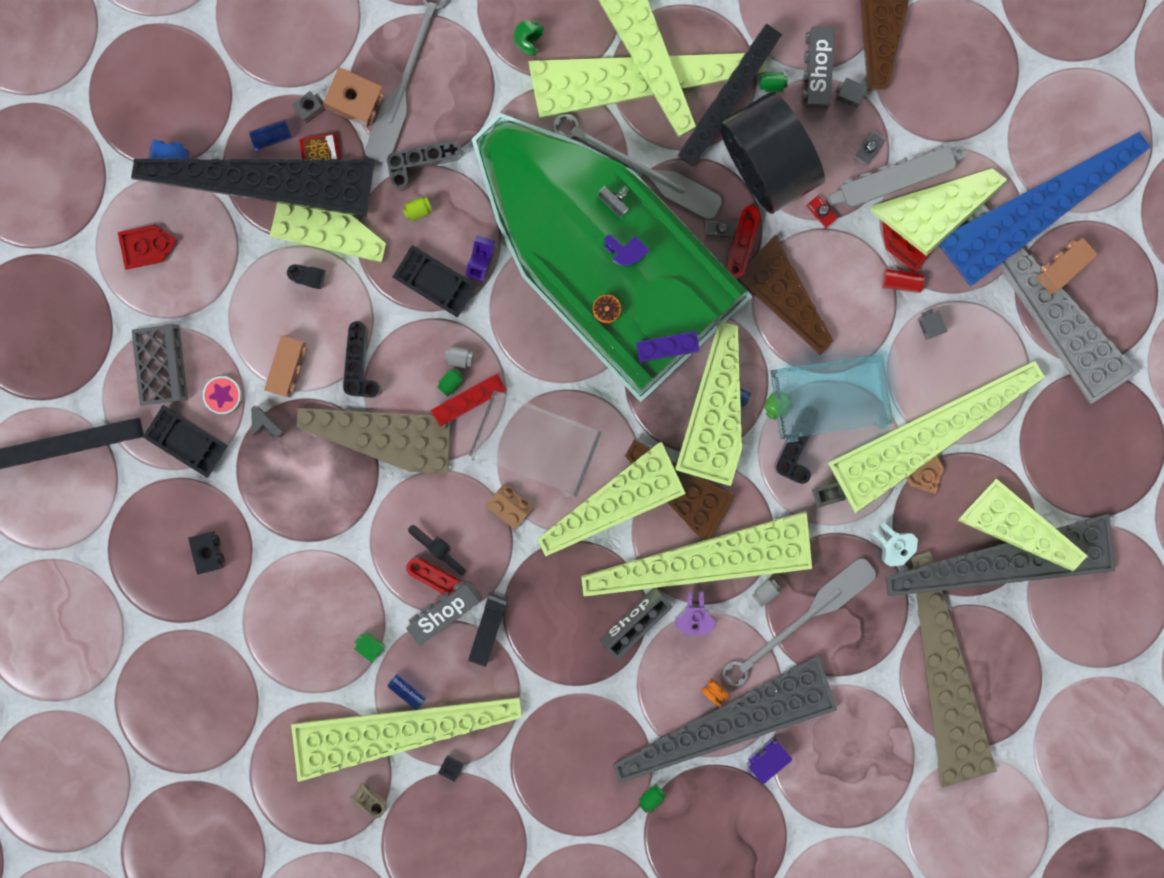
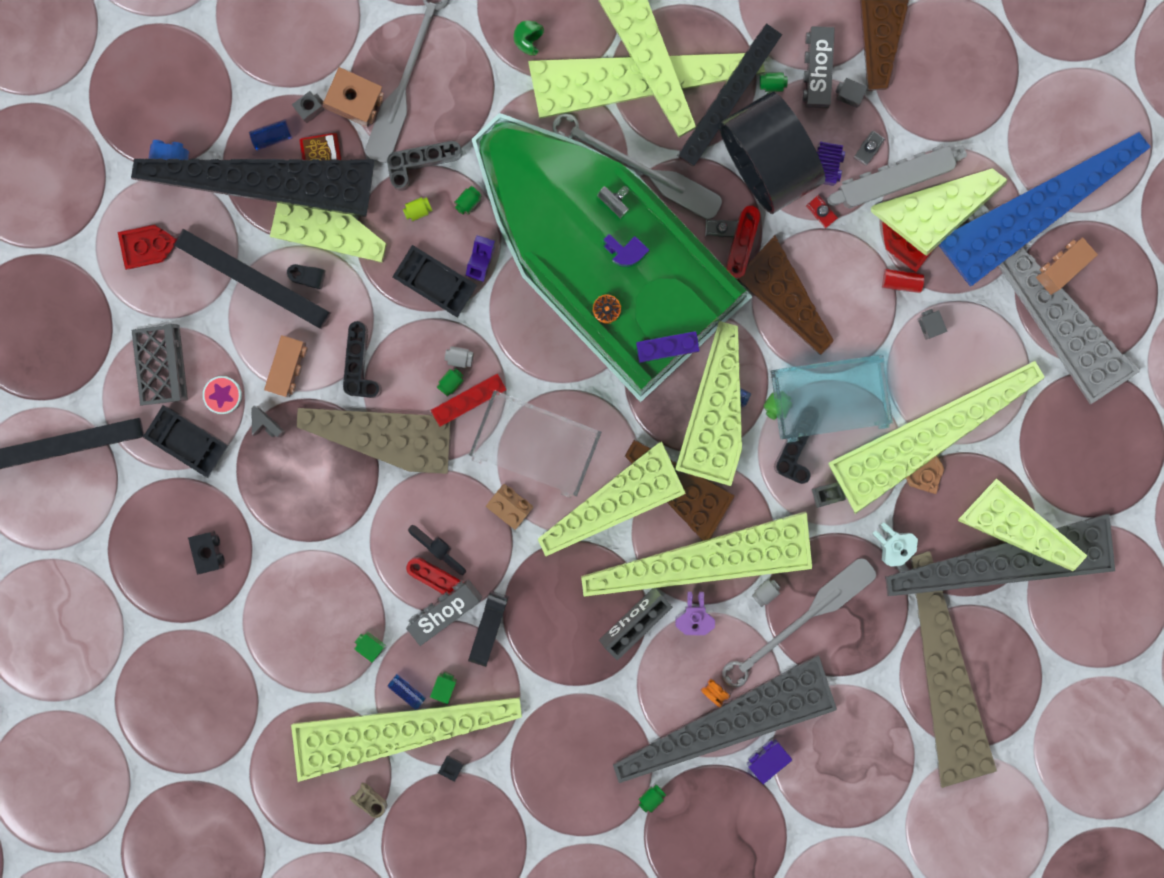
none -> black beam [174,229,331,329]
none -> green brick [430,672,457,704]
none -> green brick [454,186,482,215]
none -> dark purple brick [817,141,845,186]

